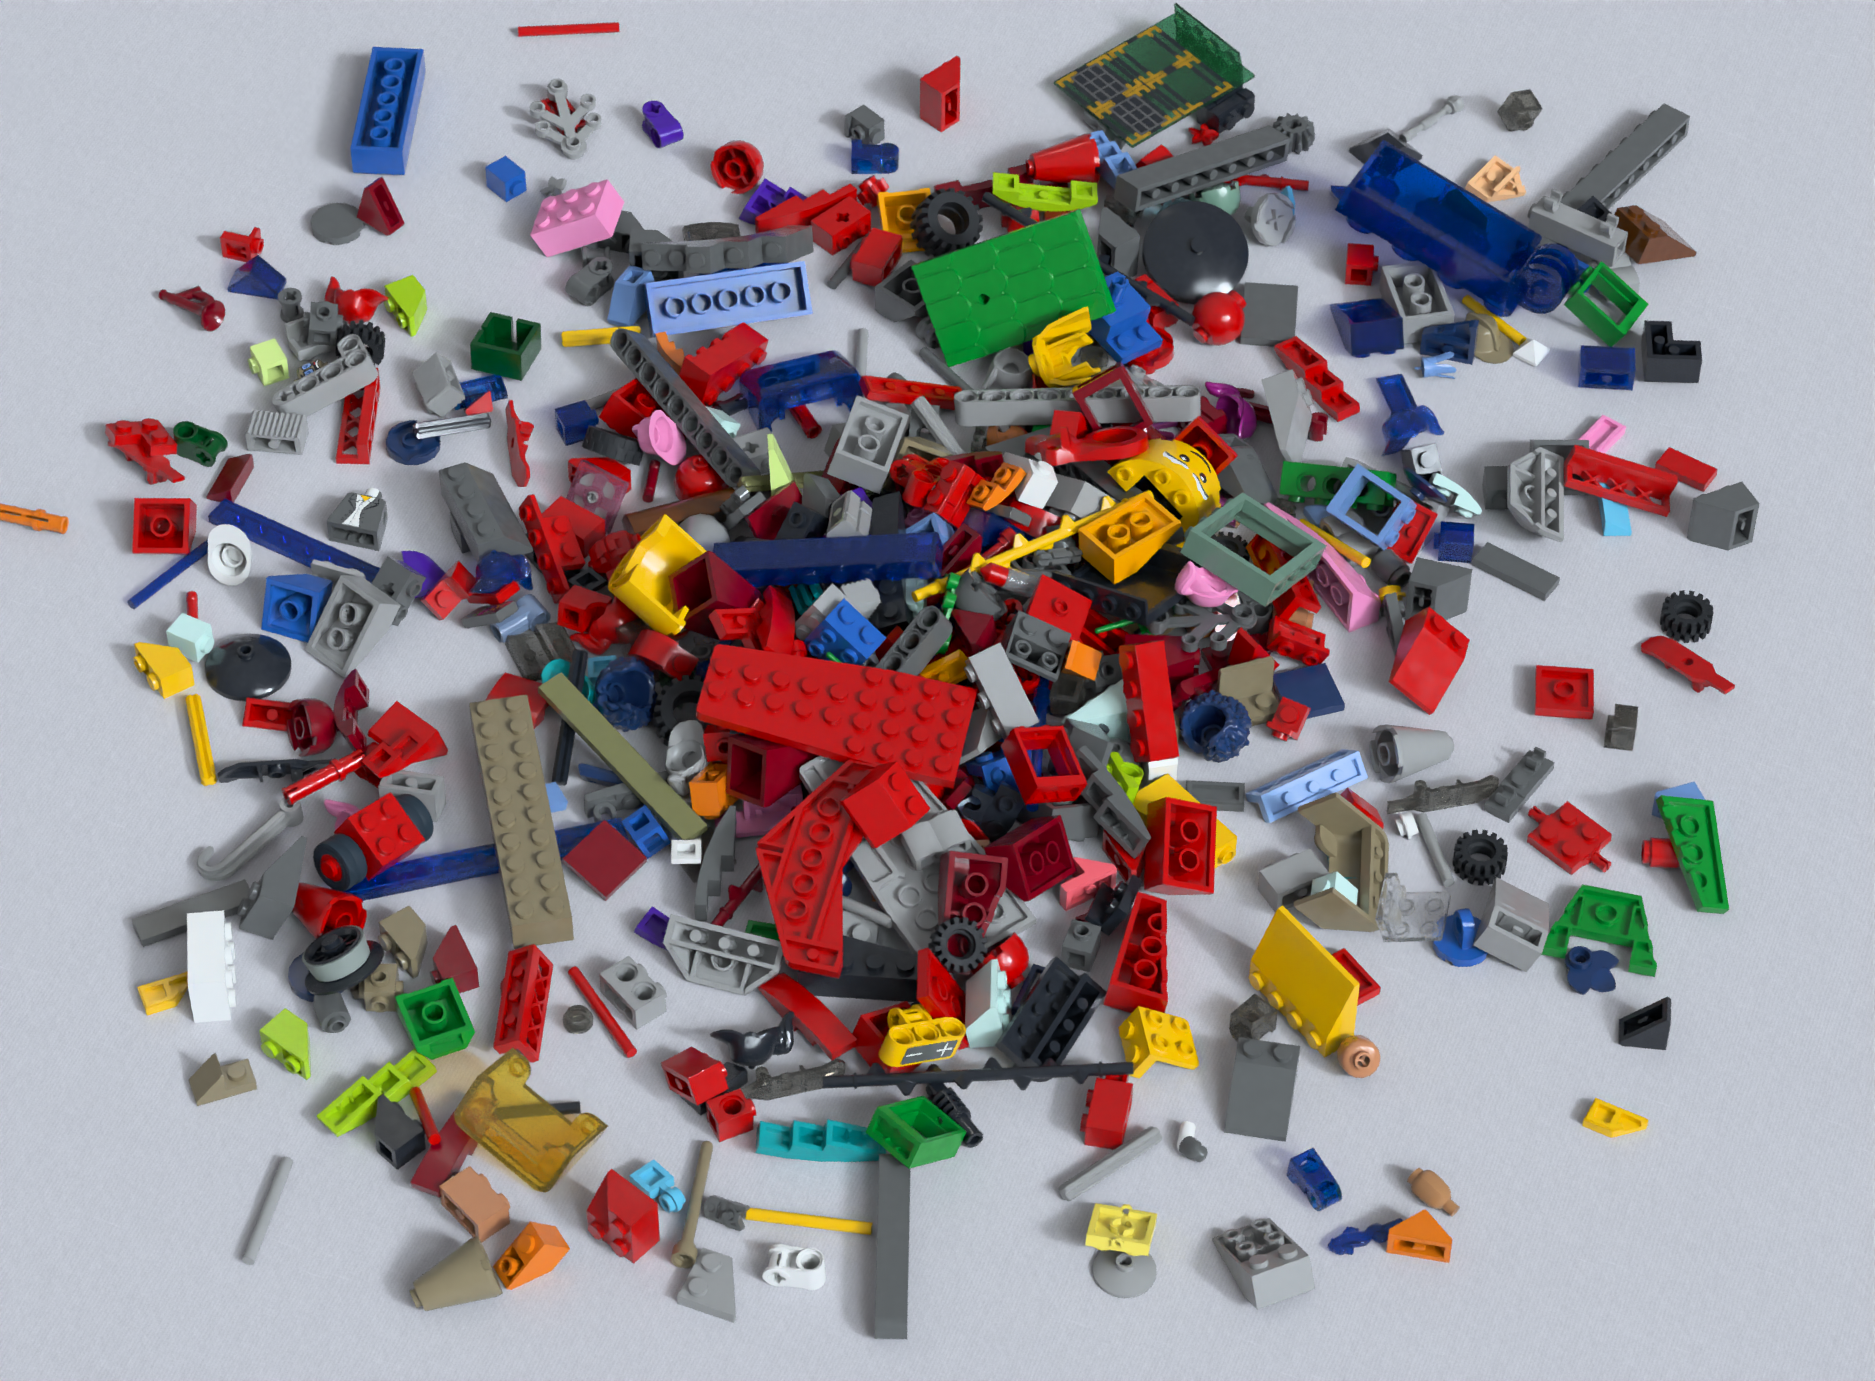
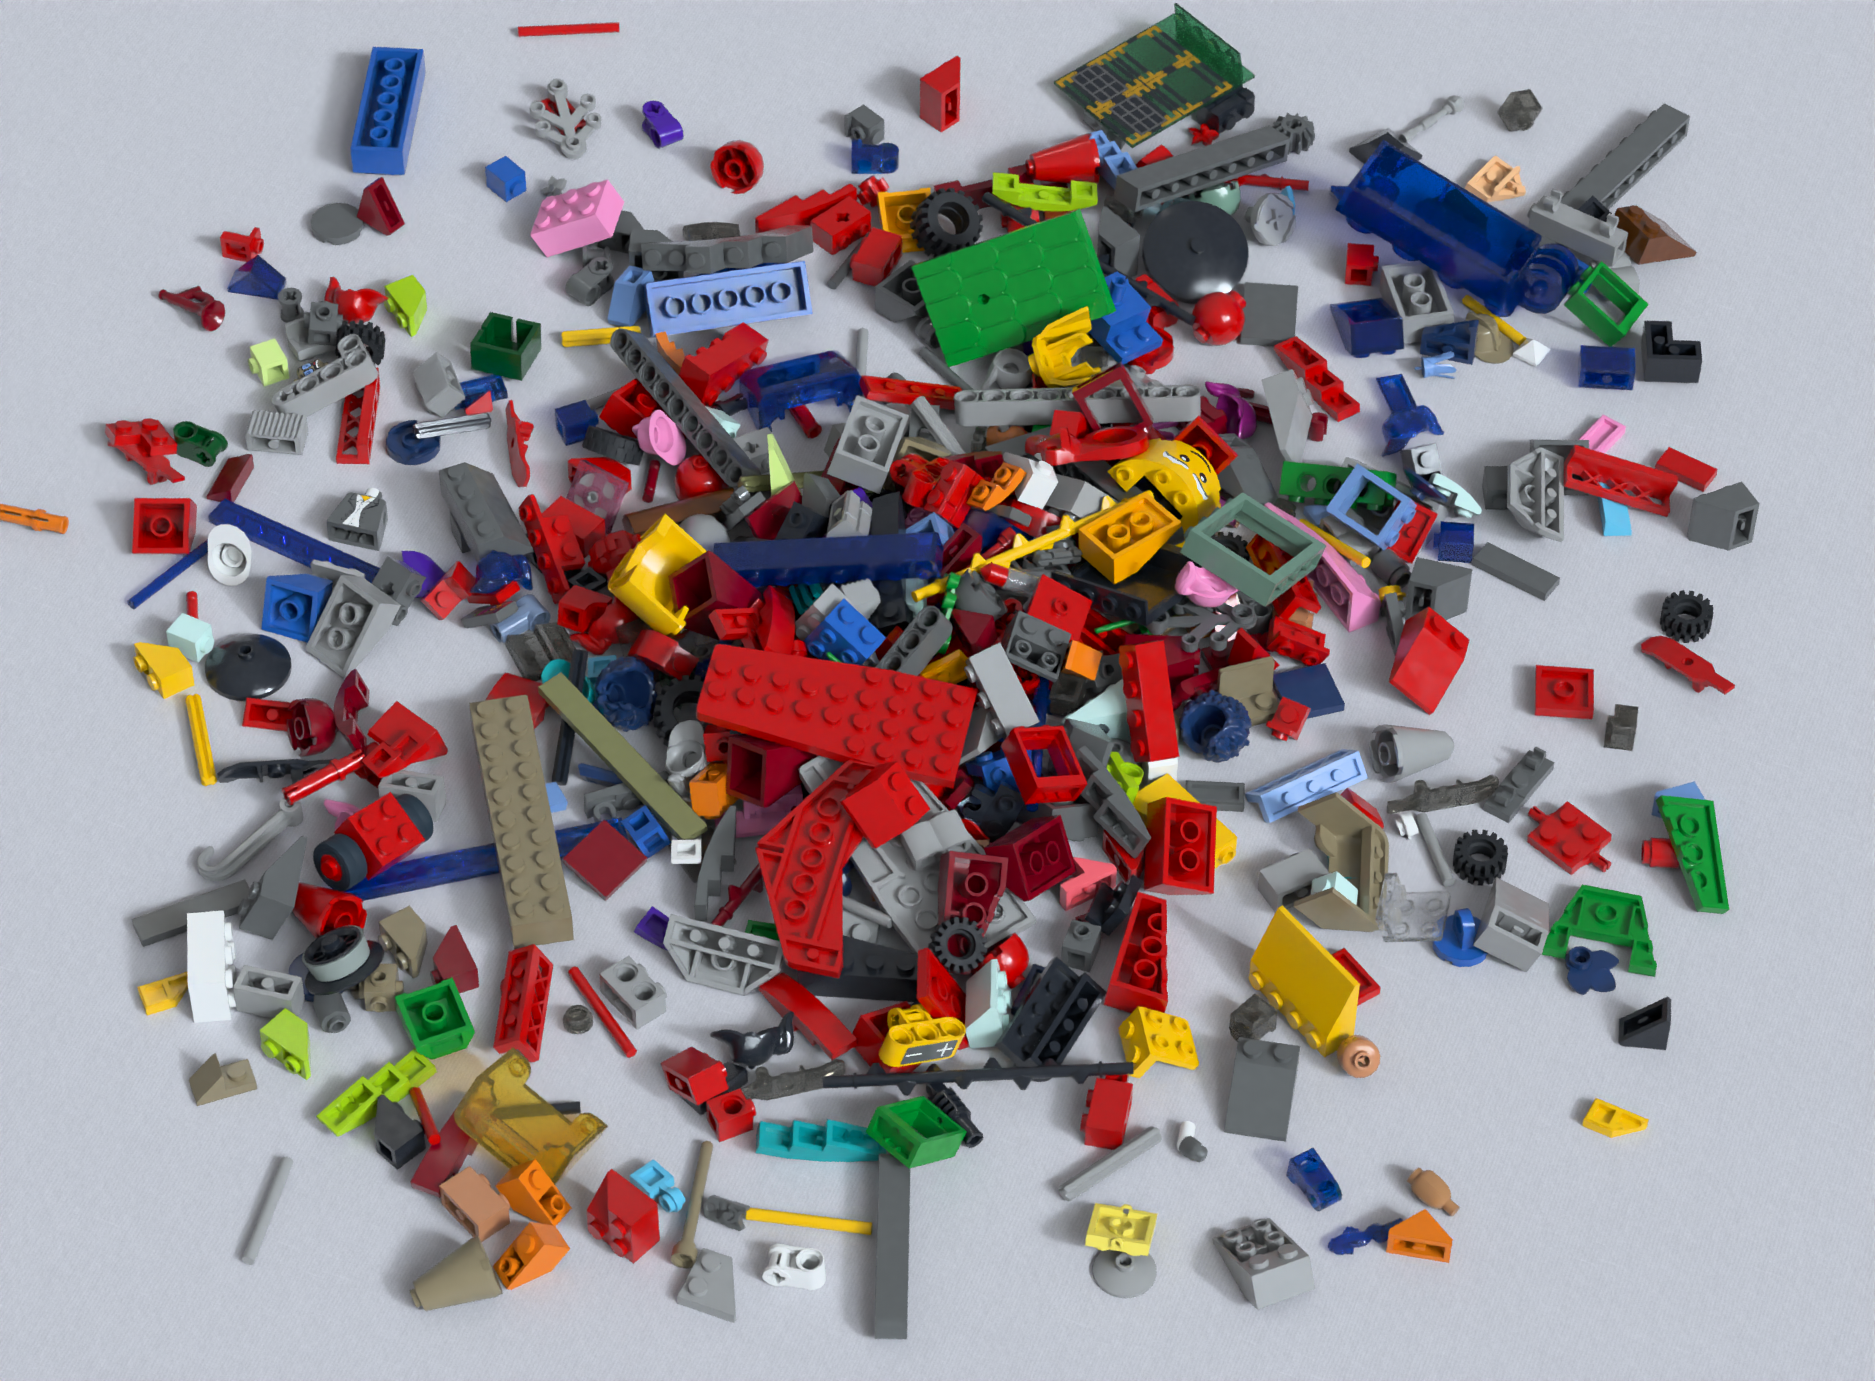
dark purple slope [738,178,808,225] -> none
none -> light grey brick [233,965,305,1019]
none -> orange slope [495,1159,572,1226]

